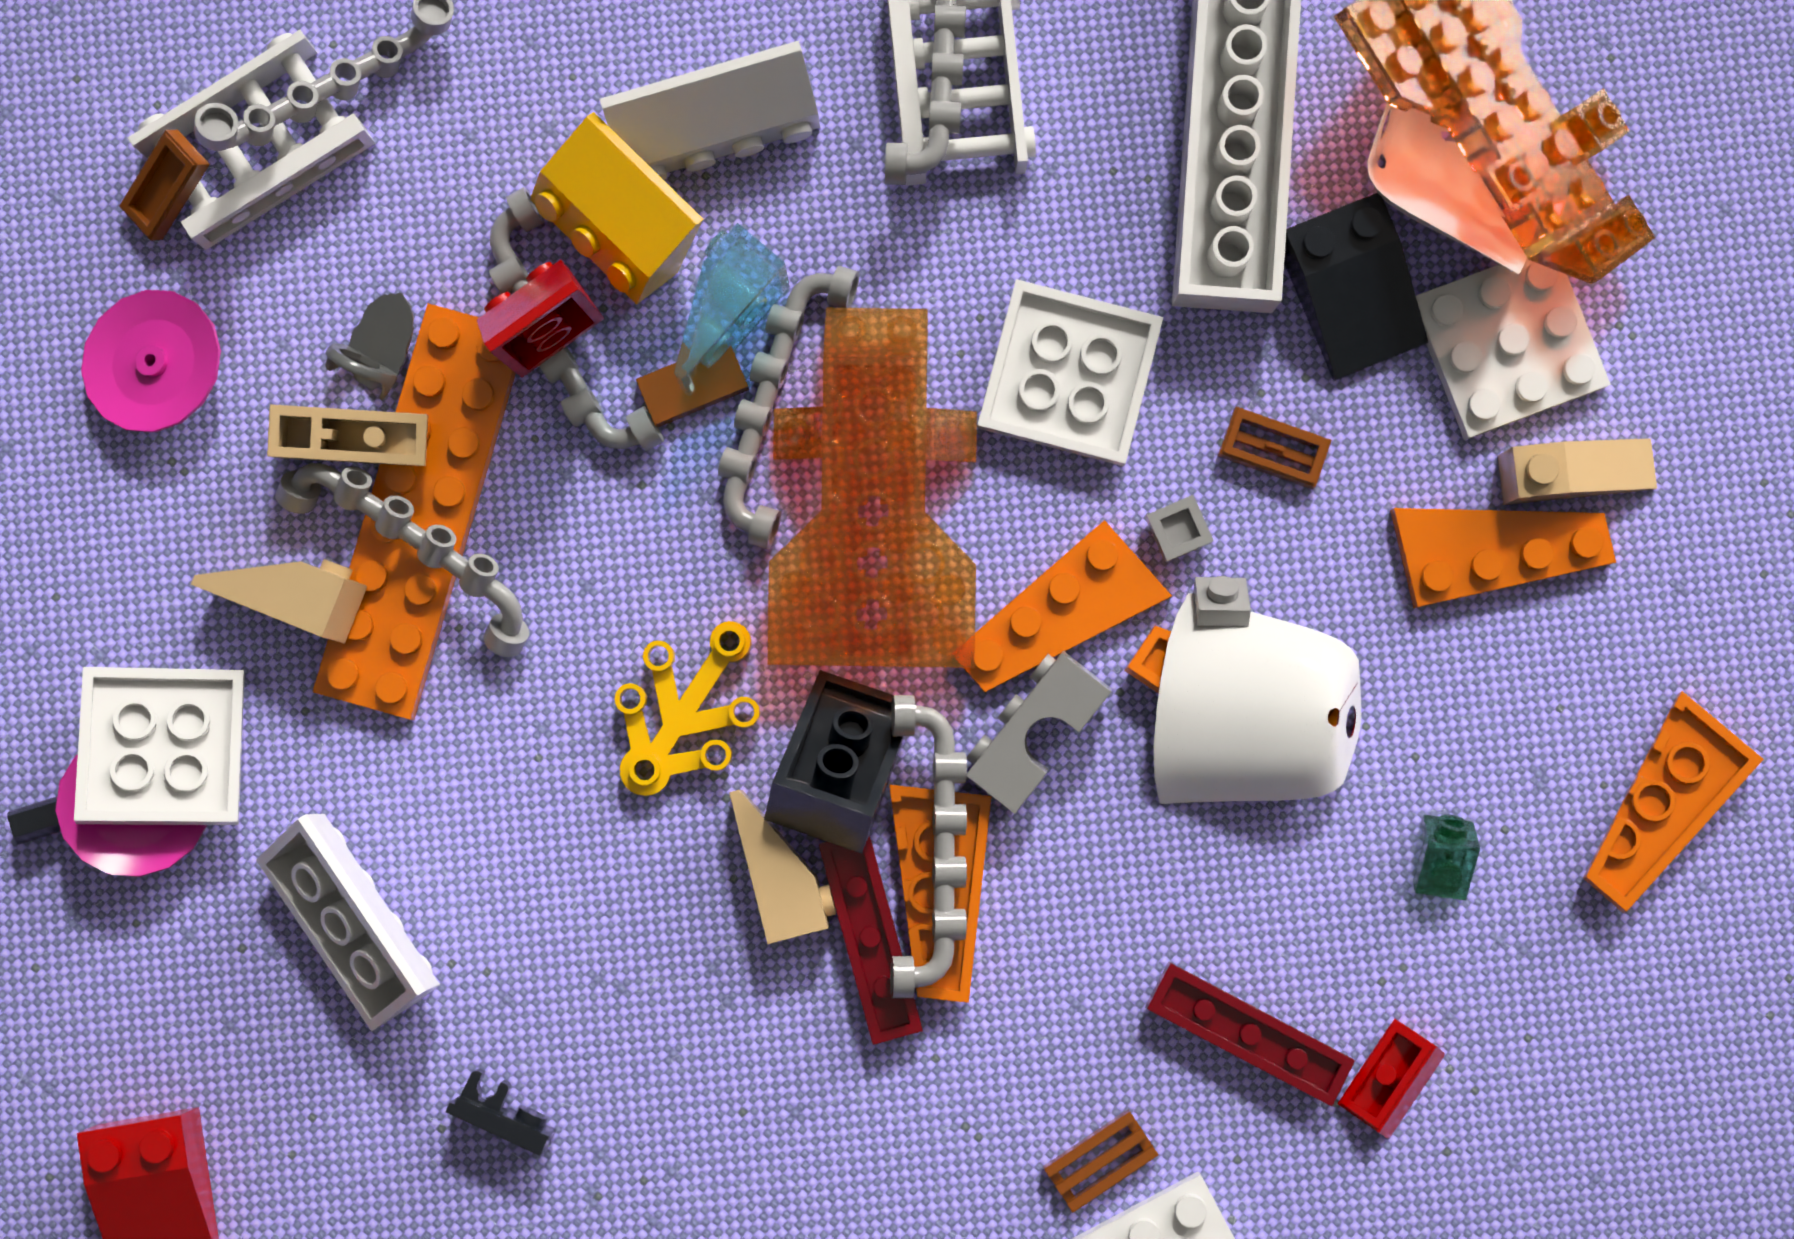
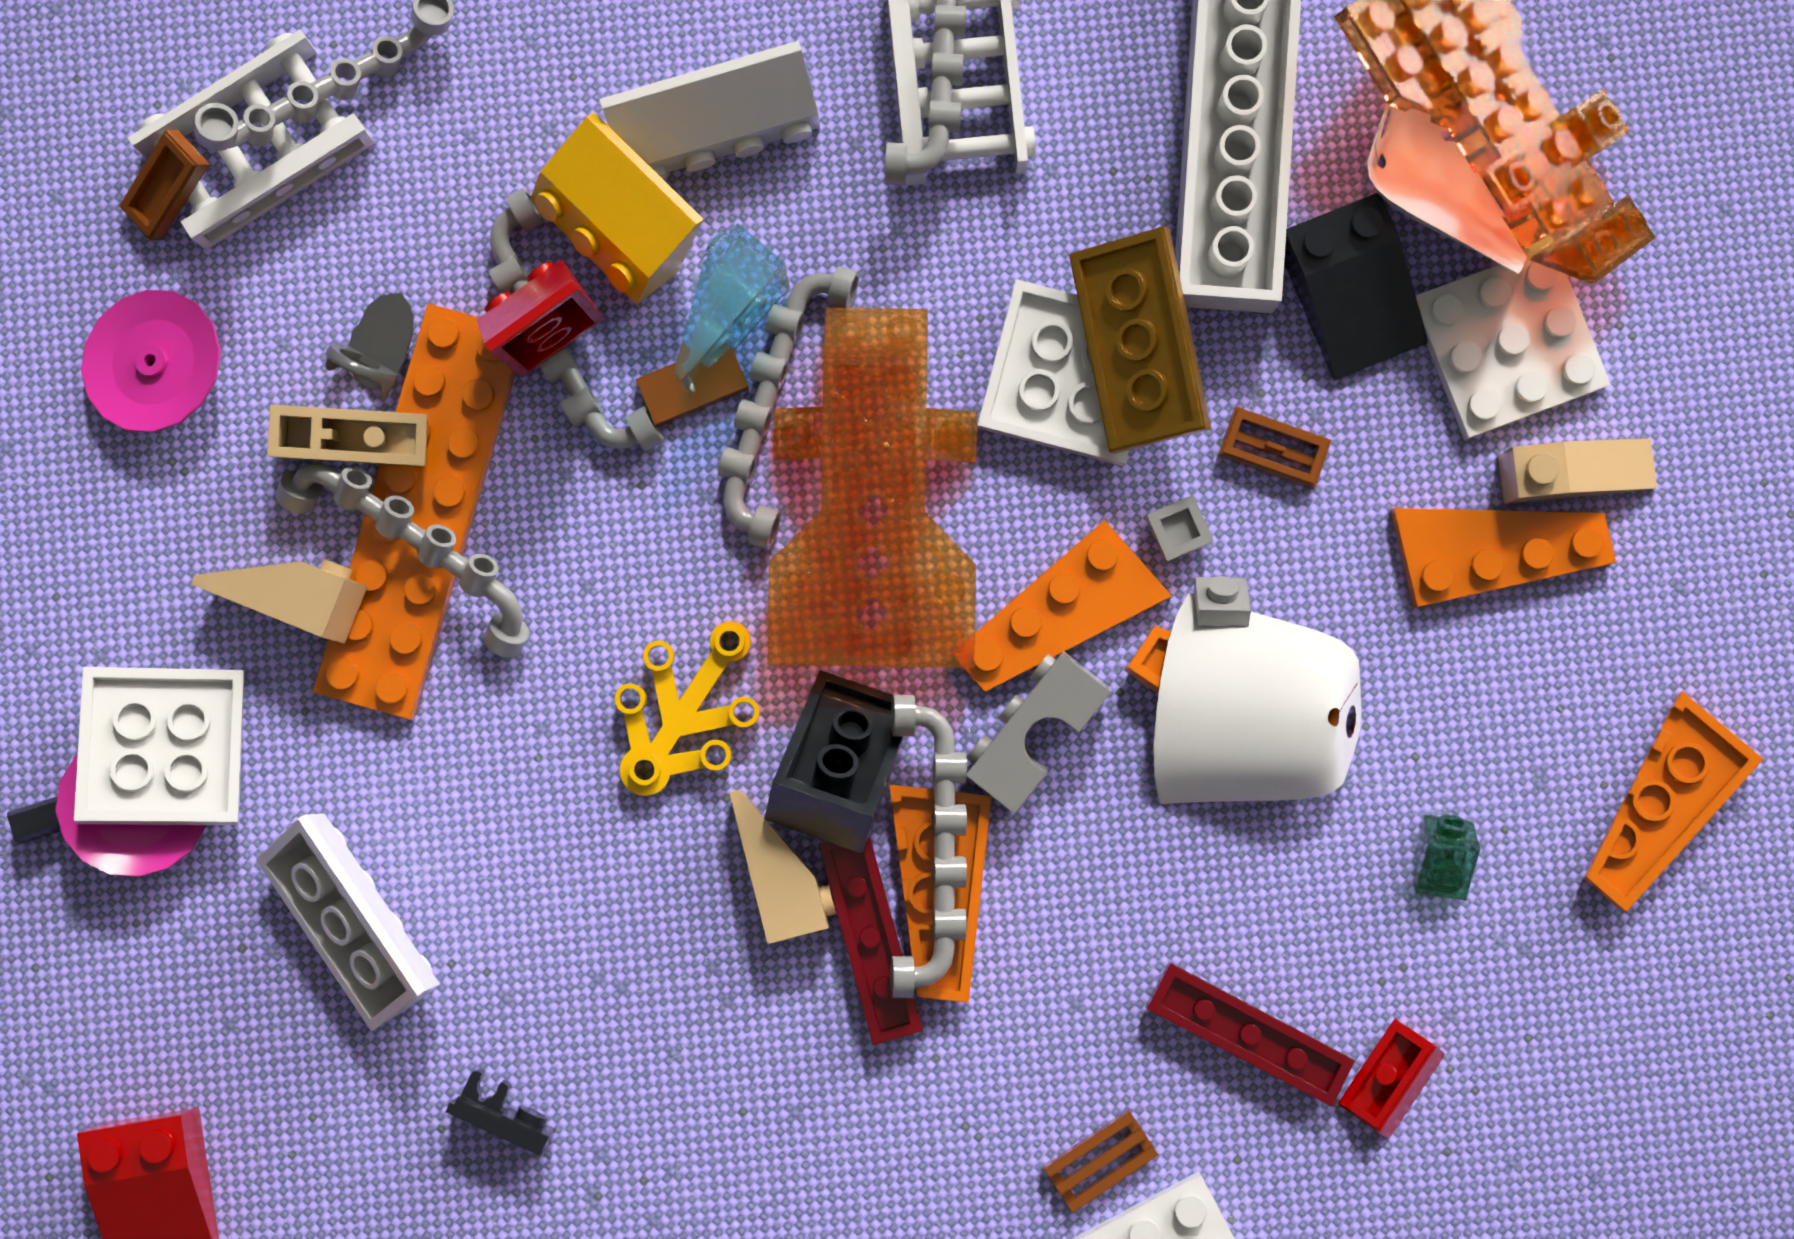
none -> pearl gold tile [1069,226,1211,454]

